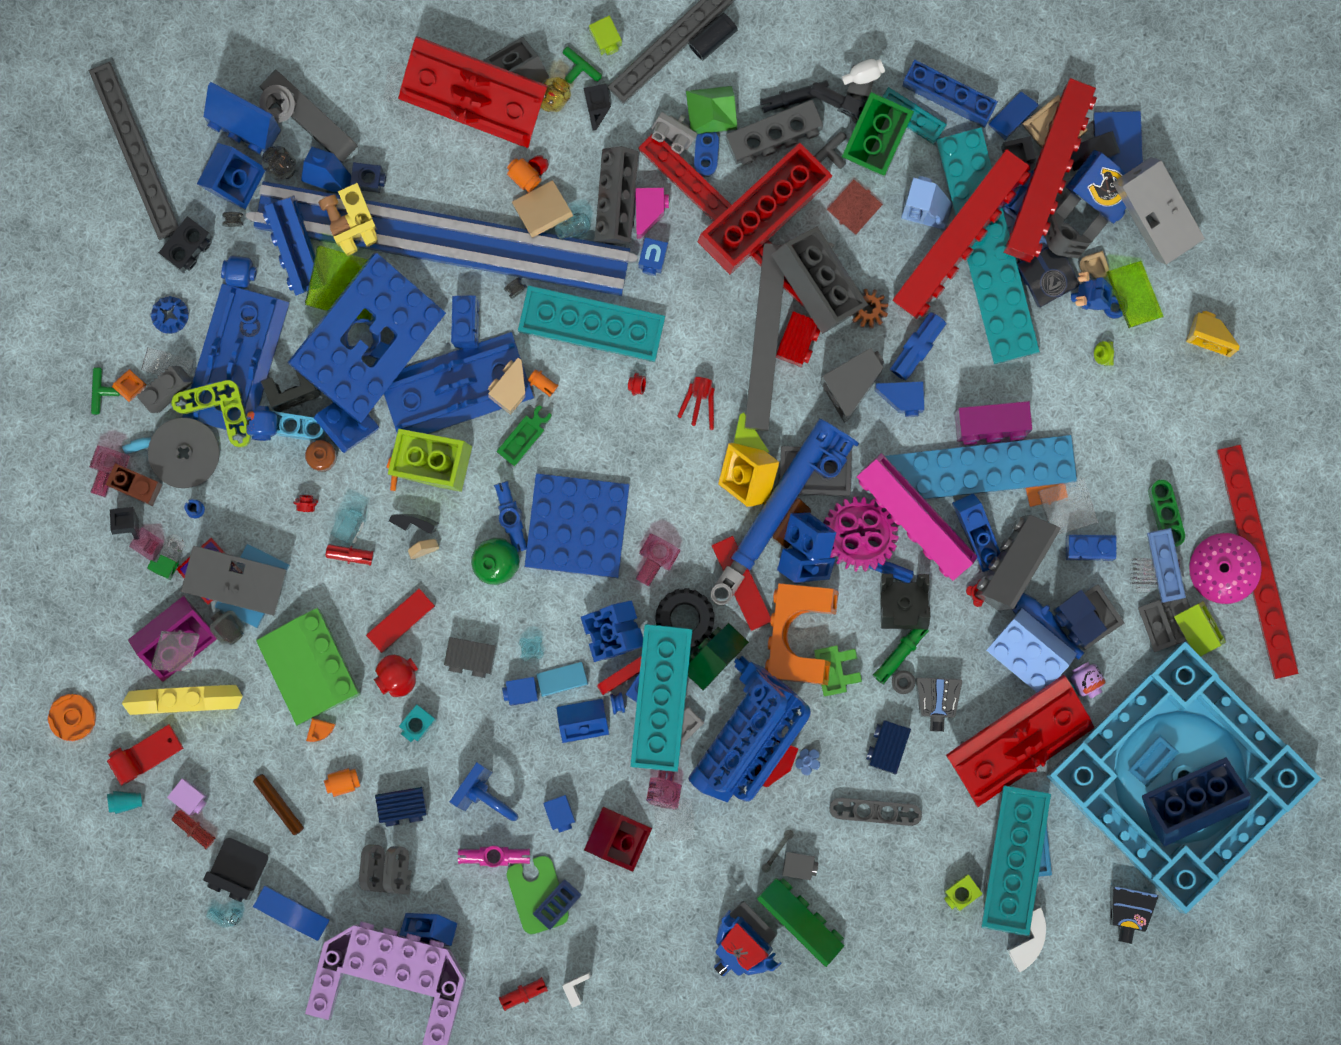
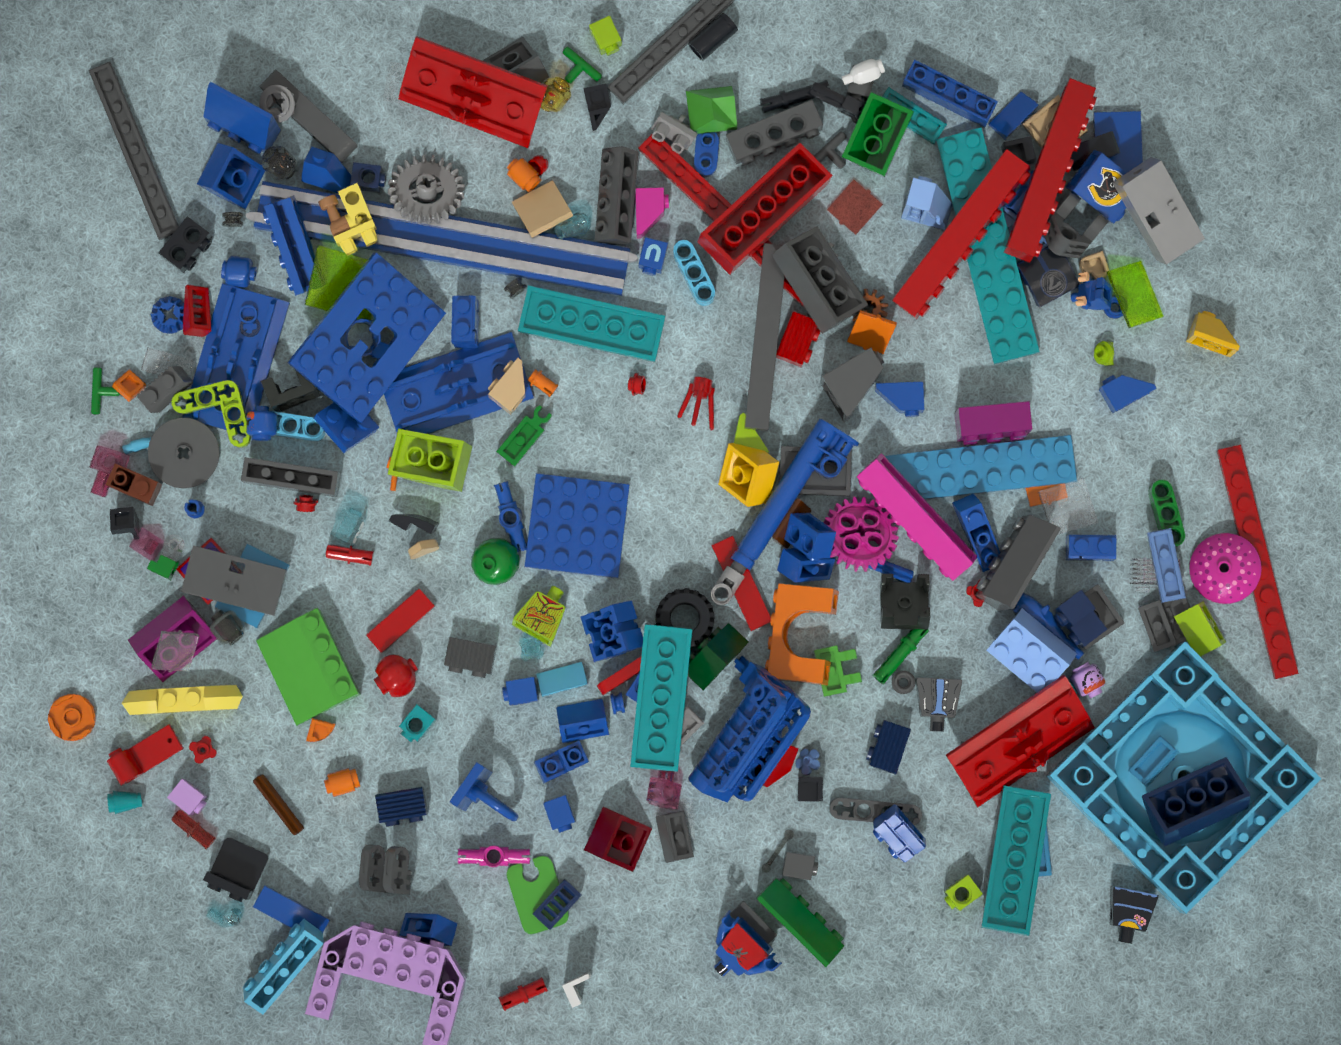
dark orange head [305,440,337,472] -> none
clear pink piece [635,533,681,587] -> none
blue piece [890,312,947,381] -> none
white brick [1007,907,1046,972] -> none
none -> red slope [183,285,211,337]
none -> red plate [189,736,217,764]
none -> dark grey brick [241,457,341,497]
none -> medium azure brick [243,919,324,1014]
none -> light grey gear [388,154,465,224]
none -> lime torso [512,586,566,647]
none -> blue slope [534,741,589,784]
none -> dark grey slope [656,810,694,863]
none -> medium azure beam [673,240,715,306]
none -> black panel [798,777,823,802]
none -> orange piece [847,310,897,354]
none -> brick [873,804,926,863]
none -> blue slope [1099,375,1157,414]

